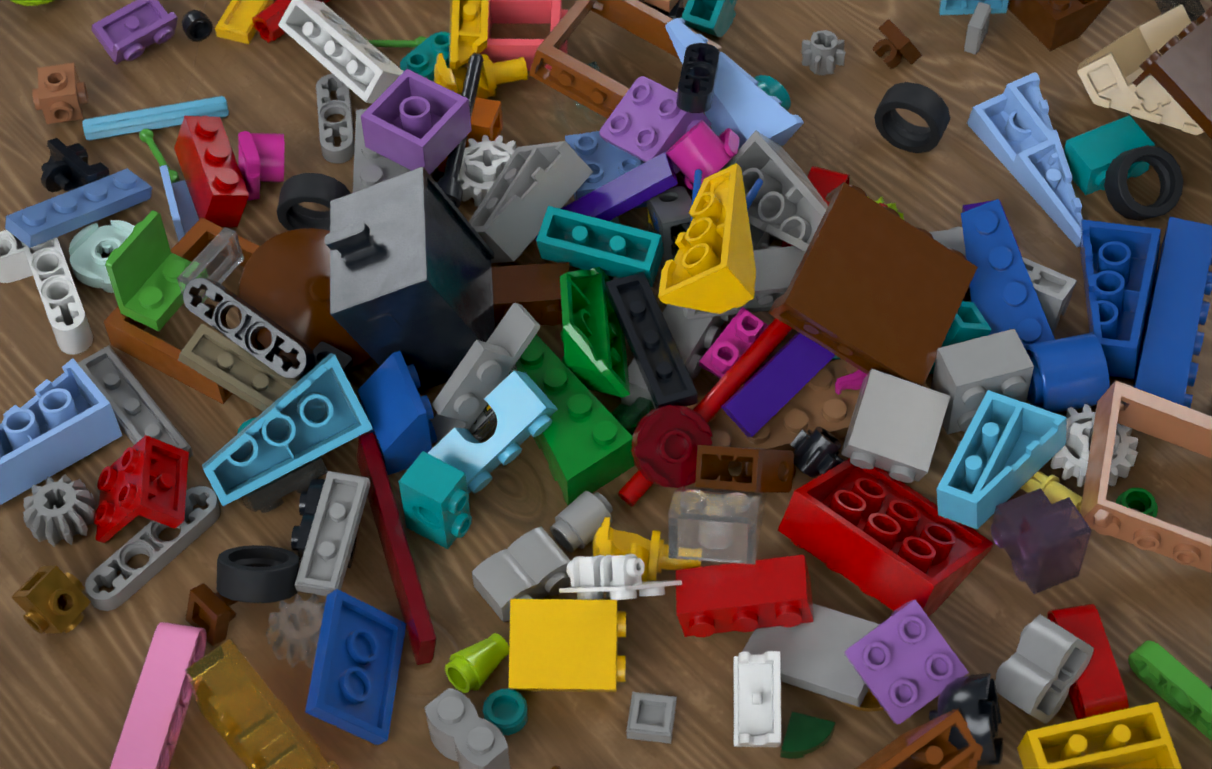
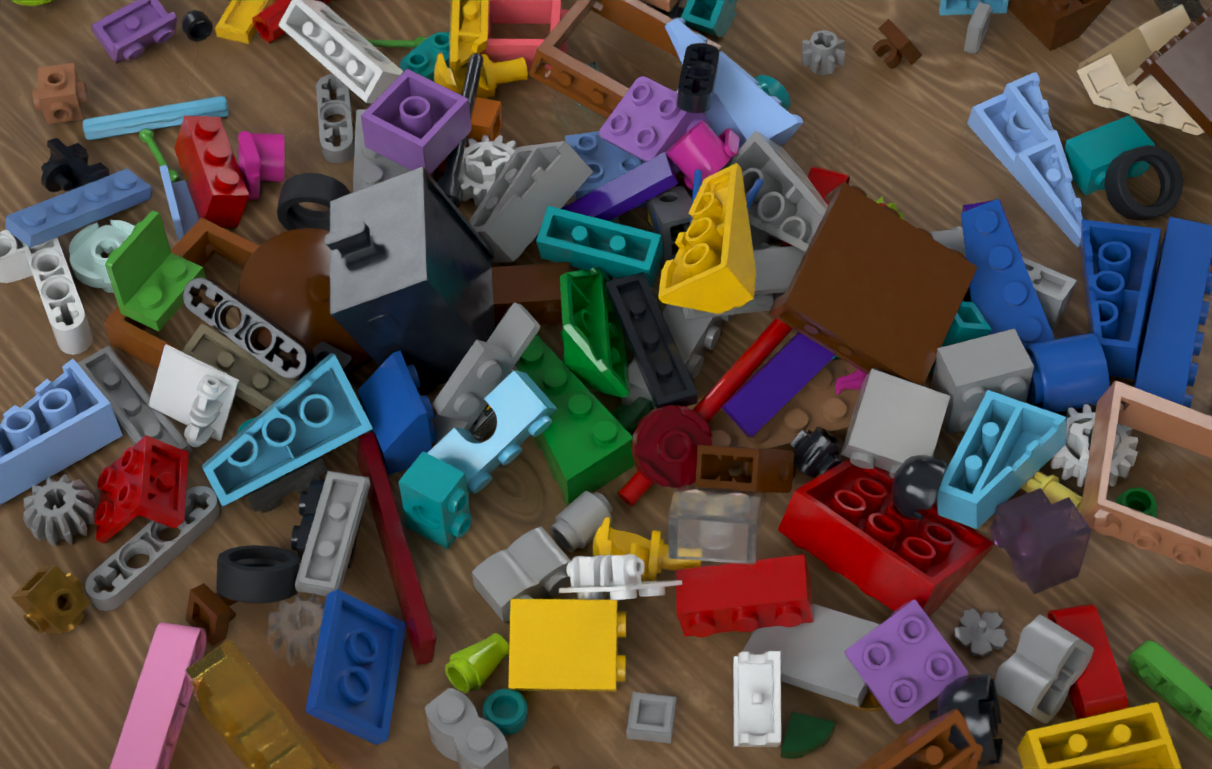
clear tile [177,227,244,303] -> none
dark pink hips [699,307,769,379] -> none
black tyre [874,82,950,153] -> none
none -> white hinge [148,344,239,447]
none -> black hair [892,455,947,519]
none -> light grey plant [954,608,1008,658]

